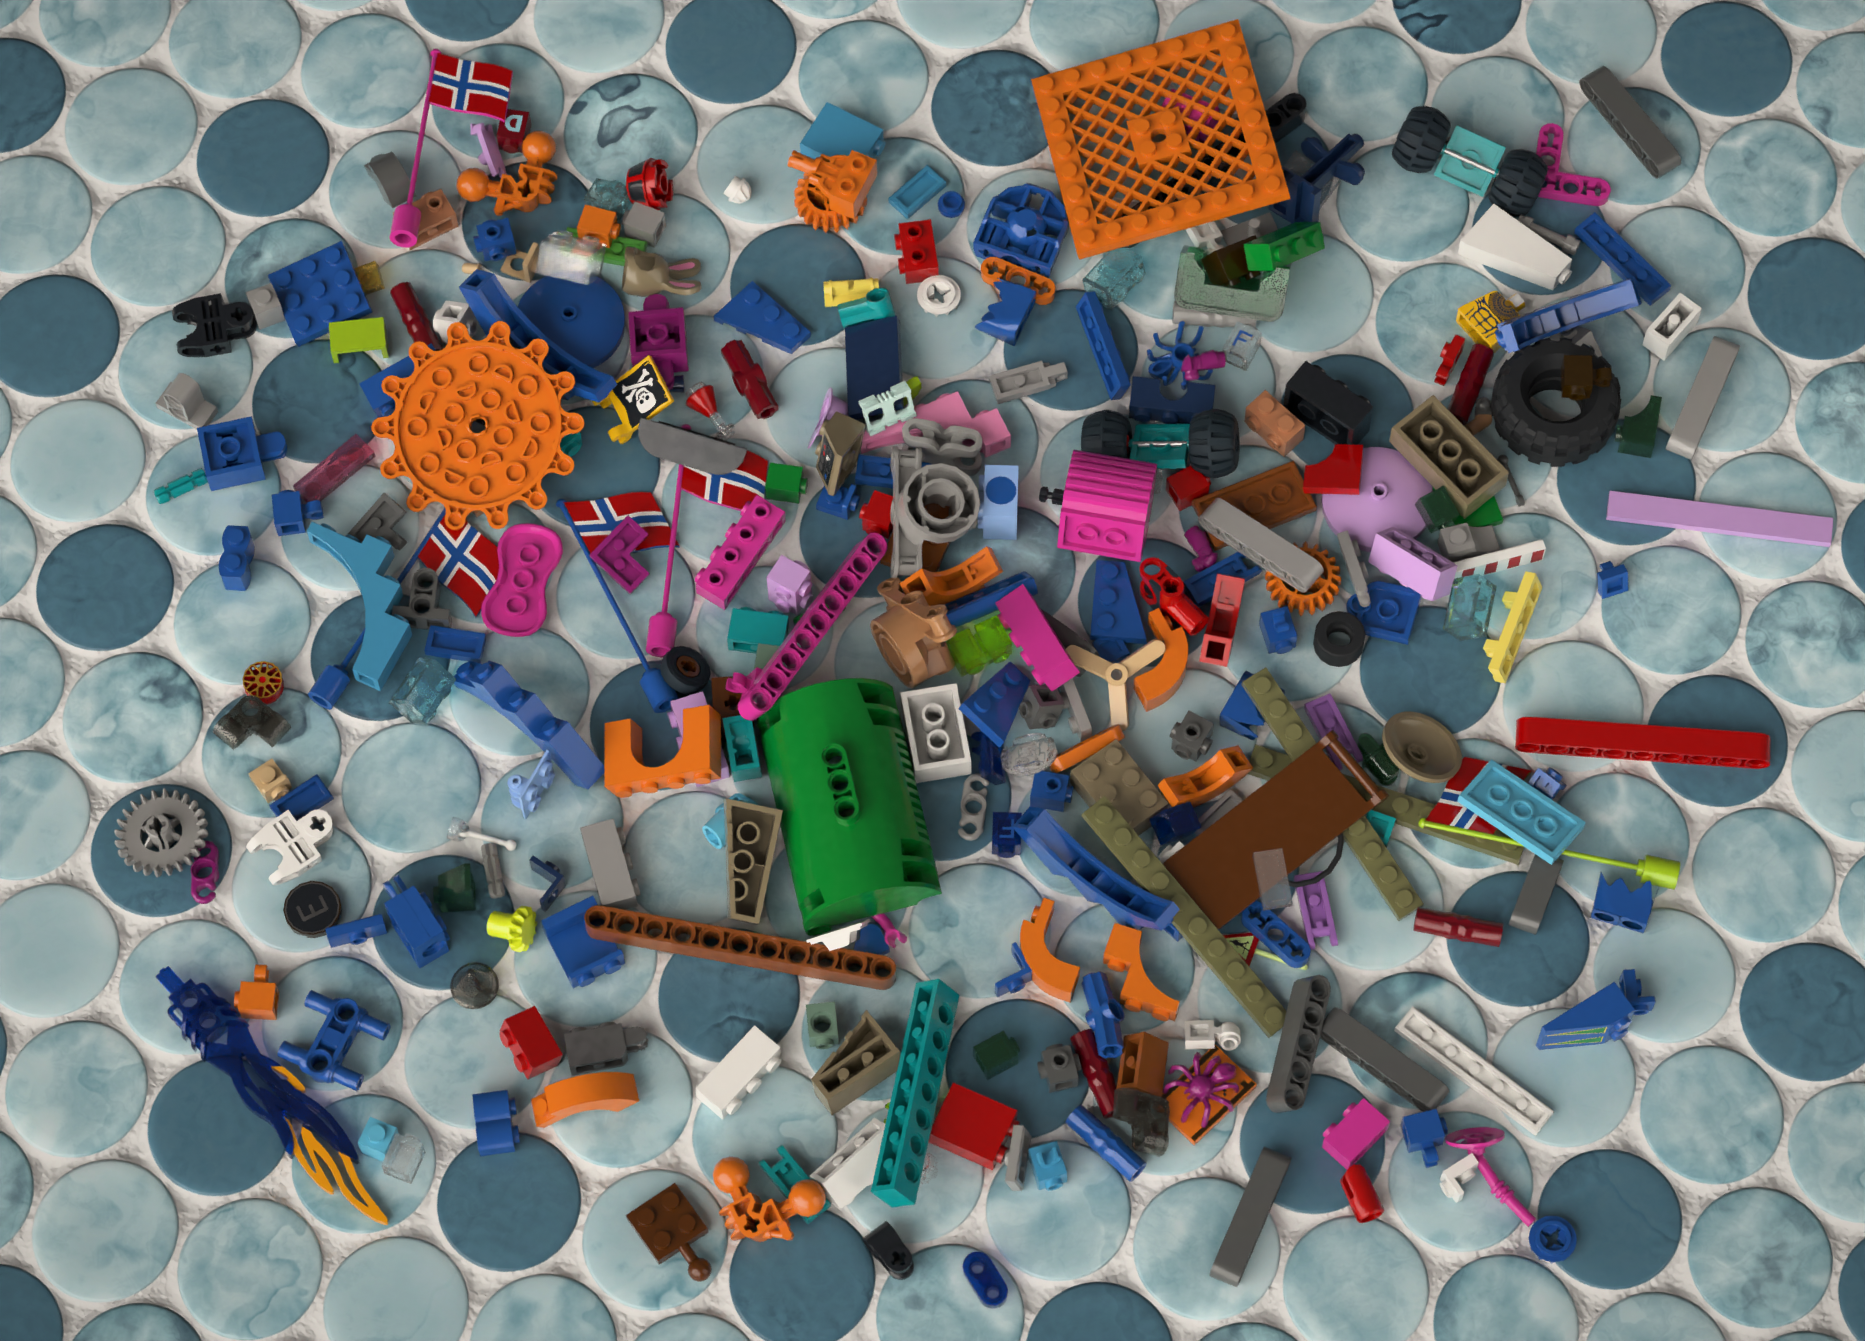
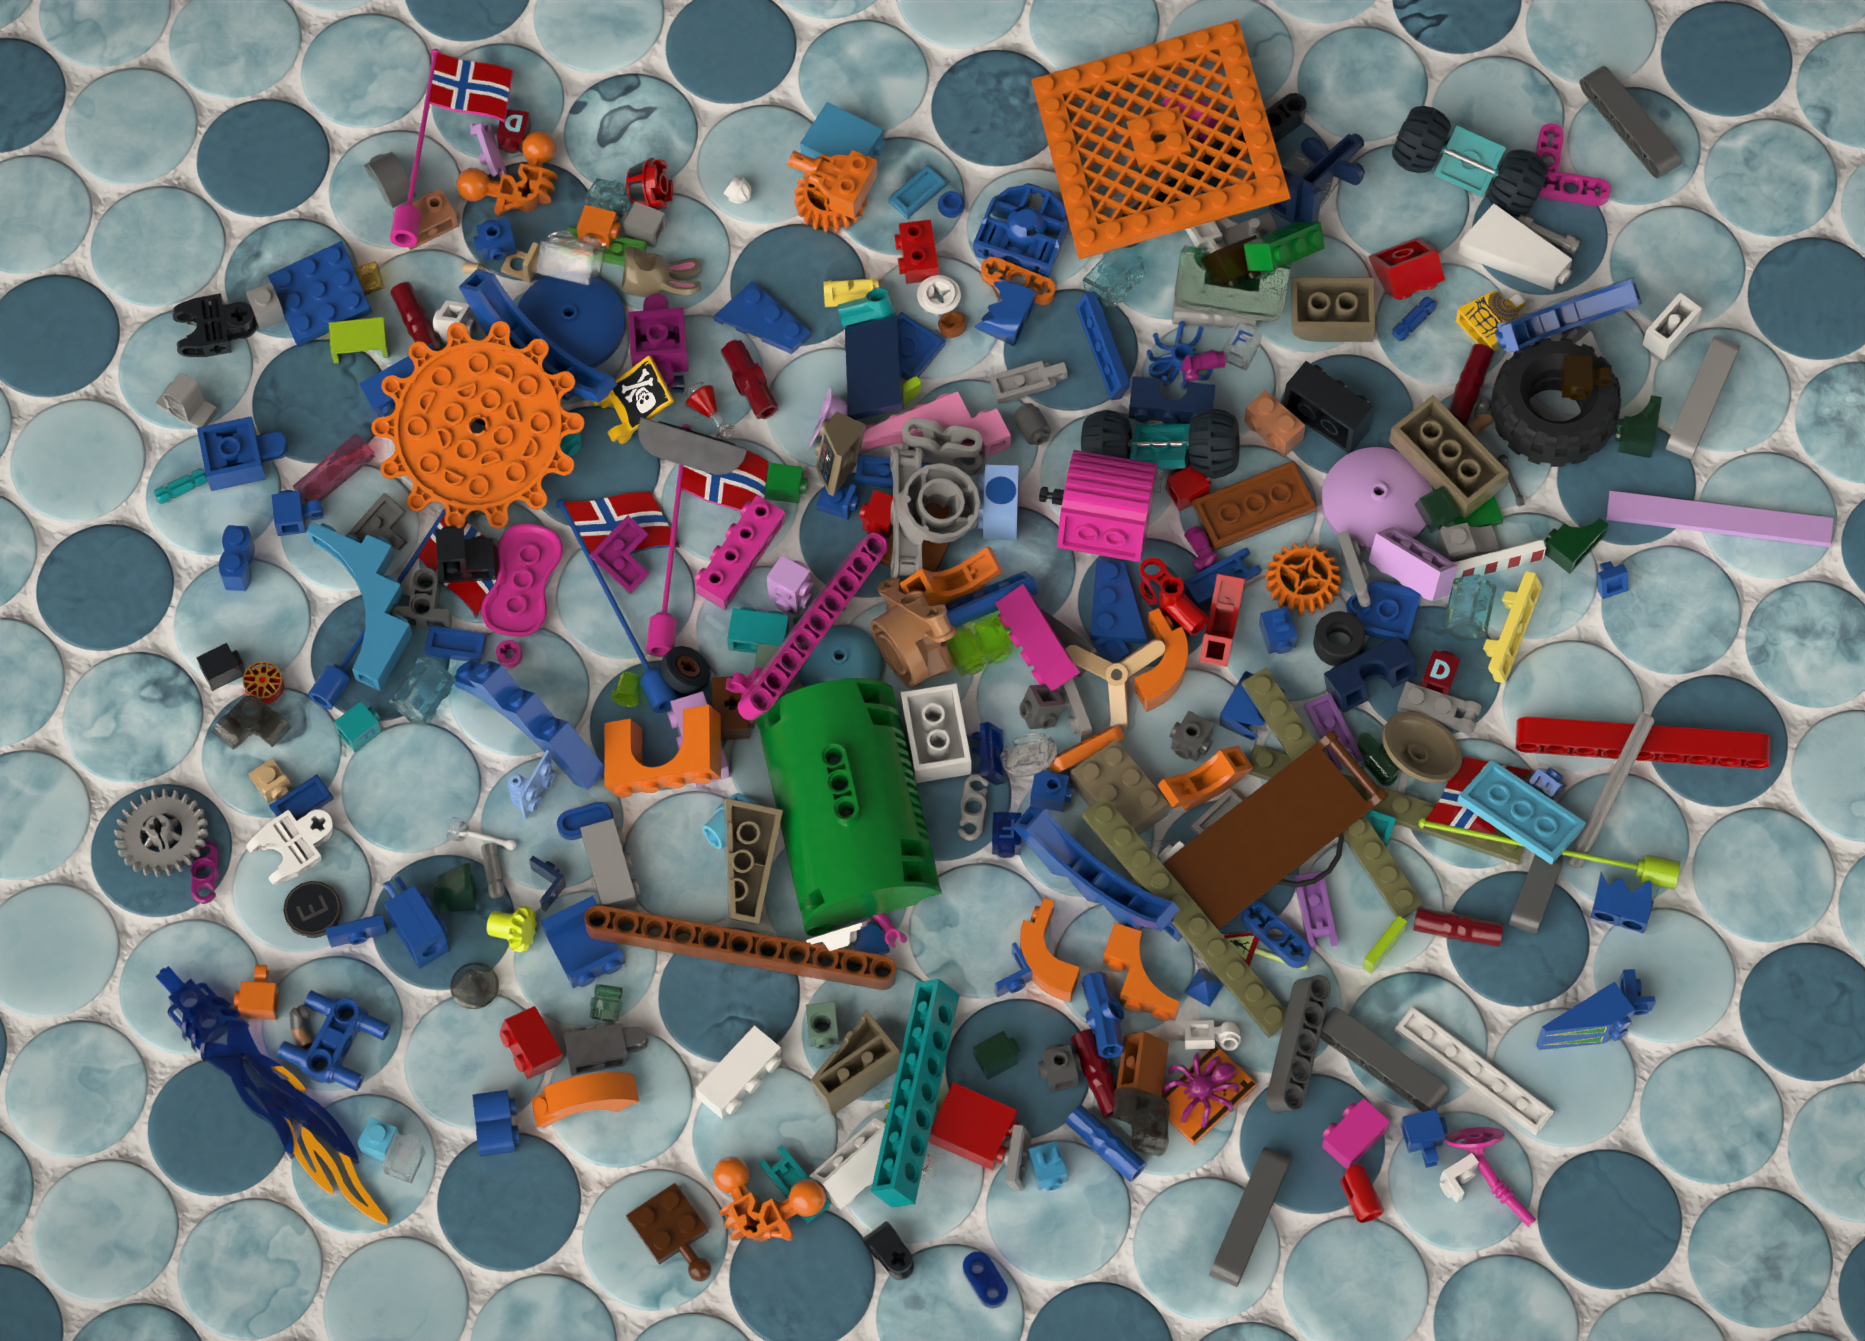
teal arch [723,715,762,782] -> none
light aqua piece [858,381,917,436] -> none
blue wing [958,662,1031,748] -> none
clear blue brick [1149,802,1202,846] -> none
light grey beam [1198,498,1324,593] -> none
clear tile [1253,848,1293,911] -> none
red tile [1303,444,1364,495] -> none
red plate [1434,334,1465,386] -> none
blue gear [1528,1216,1577,1264] -> none
blue plate [1574,212,1671,306] -> none
none -> black brick [196,643,244,691]
none -> arm [289,1004,314,1050]
none -> teal brick [334,701,381,752]
none -> black brick [435,526,495,584]
none -> dark pink bush [496,640,523,668]
none -> blue tile [557,802,614,840]
none -> clear green piece [590,984,623,1022]
none -> clear neon green piece [611,672,641,707]
none -> medium azure dish [798,625,882,687]
none -> blue tile [897,312,946,381]
none -> dark orange tile [938,311,967,338]
none -> dark grey brick [1014,403,1052,445]
none -> blue slope [1184,969,1223,1007]
none -> dark tan brick [1291,277,1375,342]
none -> dark blue arch [1324,636,1417,713]
none -> lime tile [1363,916,1408,974]
none -> red slope [1368,237,1445,300]
none -> blue axle [1392,297,1436,341]
none -> light grey plate [1397,681,1482,734]
none -> dark red brick [1421,650,1460,695]
none -> dark green arch [1544,518,1608,574]
none -> light grey axle [1568,713,1654,869]

